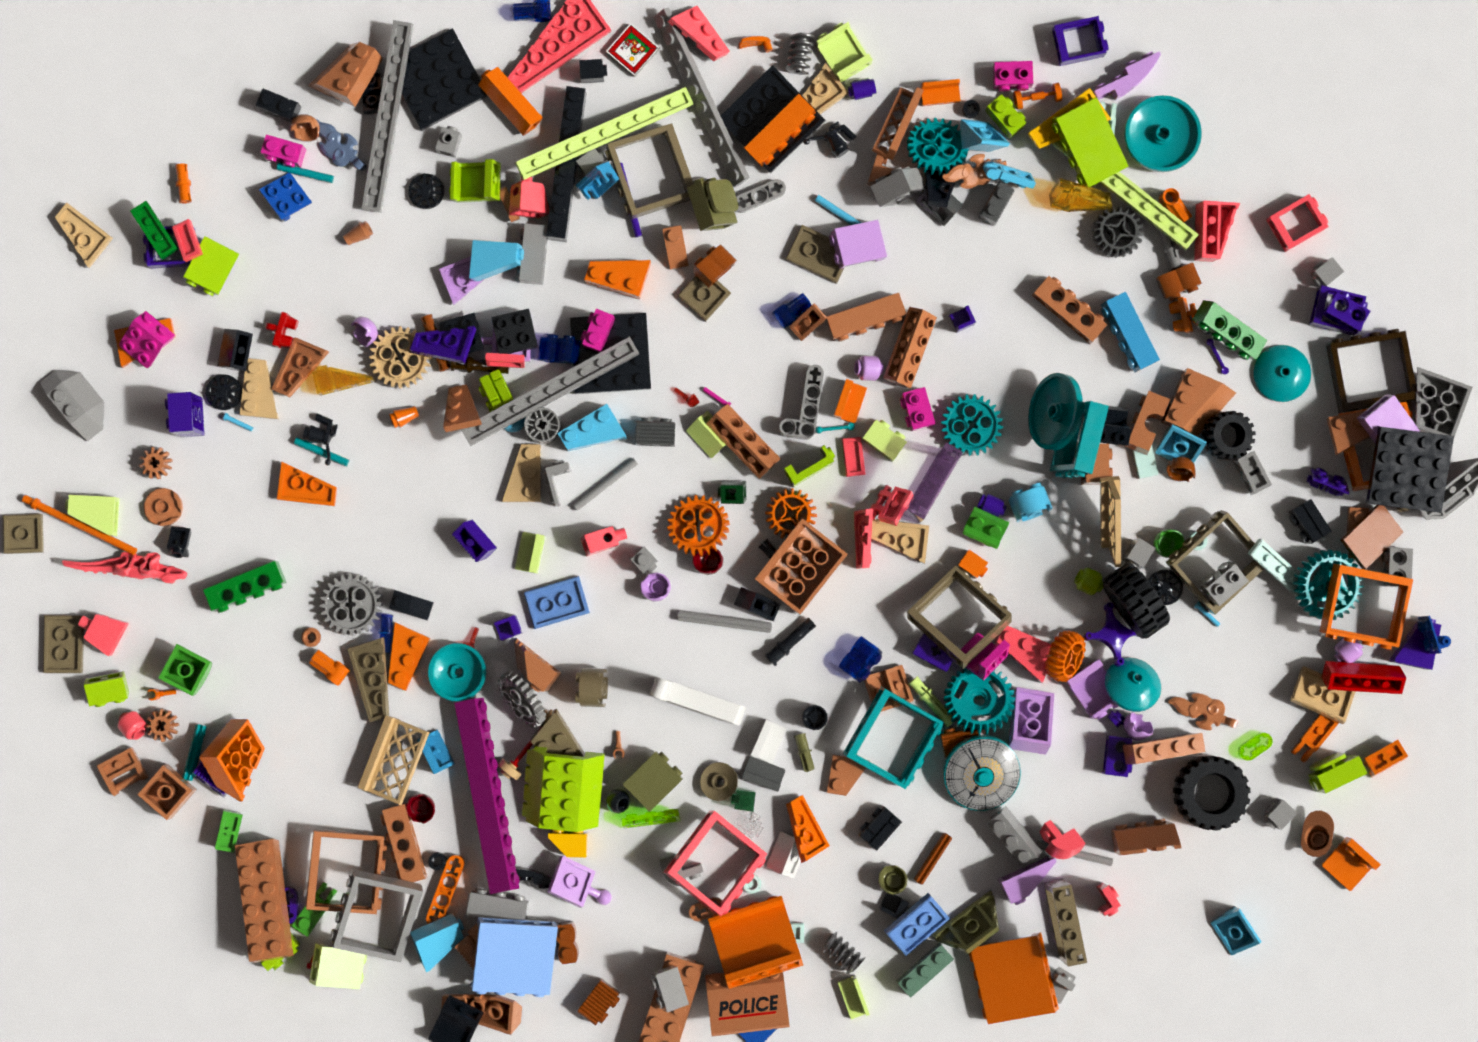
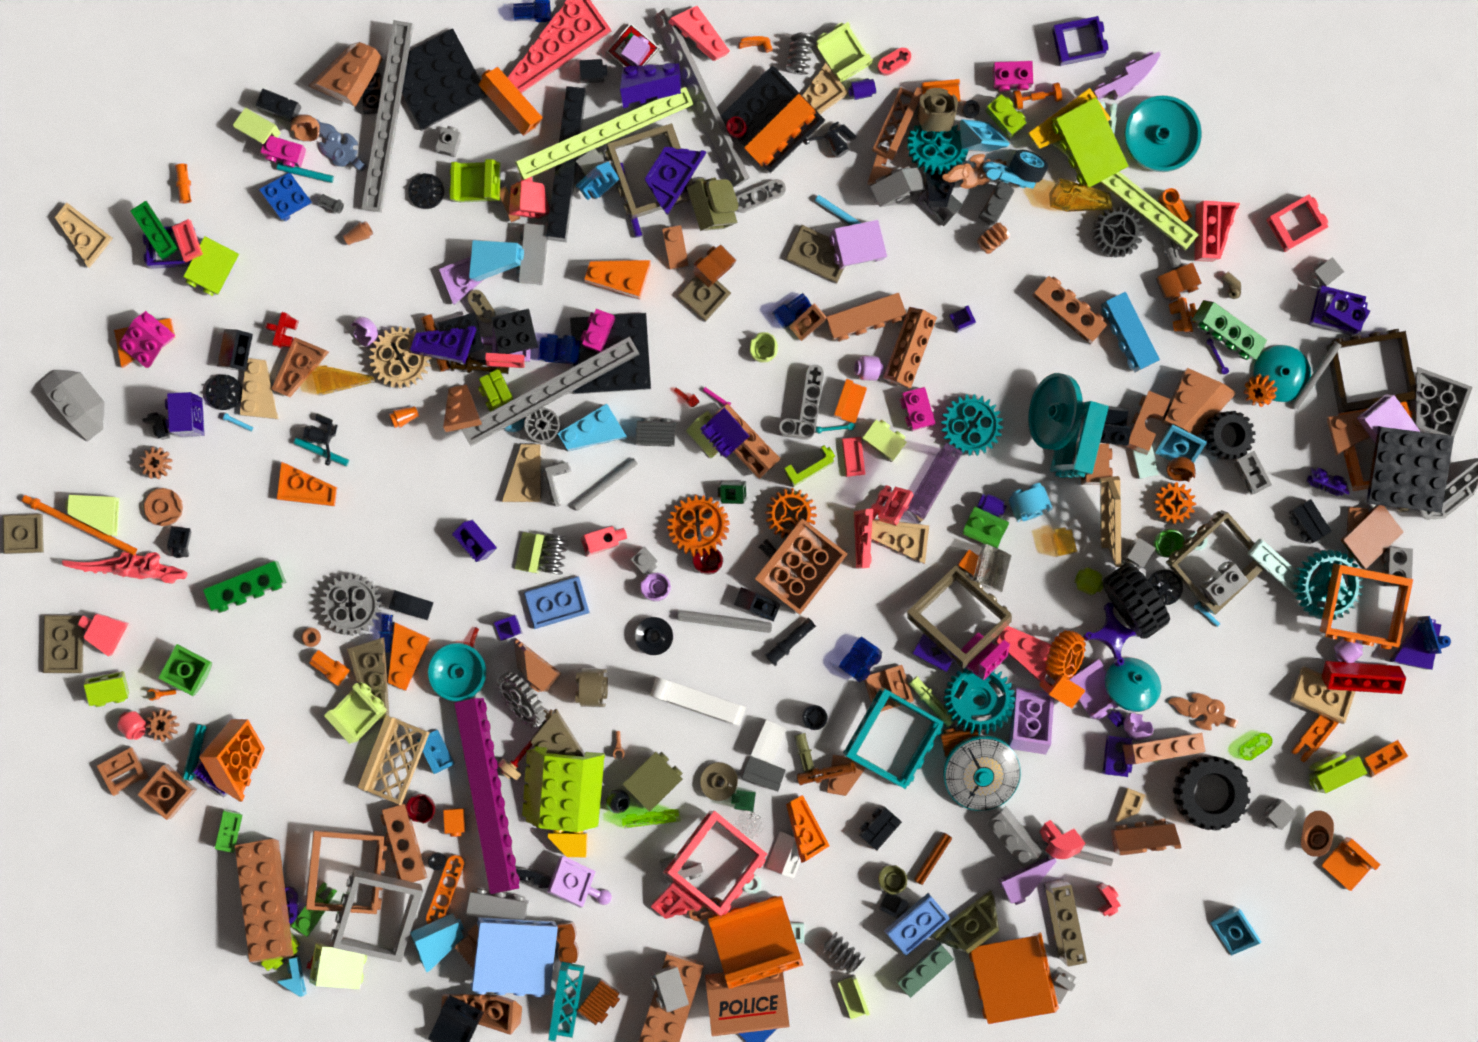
none -> black bracket [142,412,170,440]
none -> yellowish green panel [233,108,281,144]
none -> medium azure slope [277,955,307,997]
none -> dark grey pin [318,194,344,214]
none -> yellowish green panel [324,682,387,744]
none -> orange brick [443,808,466,837]
none -> dark tan beam [468,290,496,324]
none -> flat silver piece [540,534,568,575]
none -> teal fence [548,962,585,1042]
none -> dark purple wedge [620,63,682,108]
none -> lavender brick [621,35,650,66]
none -> black dish [635,617,673,655]
none -> dark purple wing [644,147,707,215]
none -> coral wing [651,882,703,919]
none -> dark purple hinge [700,407,750,458]
none -> dark red wheel [726,116,747,138]
none -> yellowish green hair [749,332,778,363]
none -> dark orange pin [797,761,856,786]
none -> coral beam [878,48,911,76]
none -> dark tan brick [917,88,958,132]
none -> clear smoke slope [973,544,1012,592]
none -> nougat gear [977,222,1010,254]
none -> black wheel [1010,150,1048,183]
none -> orange panel [1039,675,1085,709]
none -> clear yellow brick [1051,527,1077,557]
none -> tan tile [1114,788,1145,822]
none -> orange gear [1154,482,1197,524]
none -> dark tan arm [1222,271,1241,299]
none -> orange gear [1244,374,1277,407]
none -> light grey bar [1292,341,1342,409]

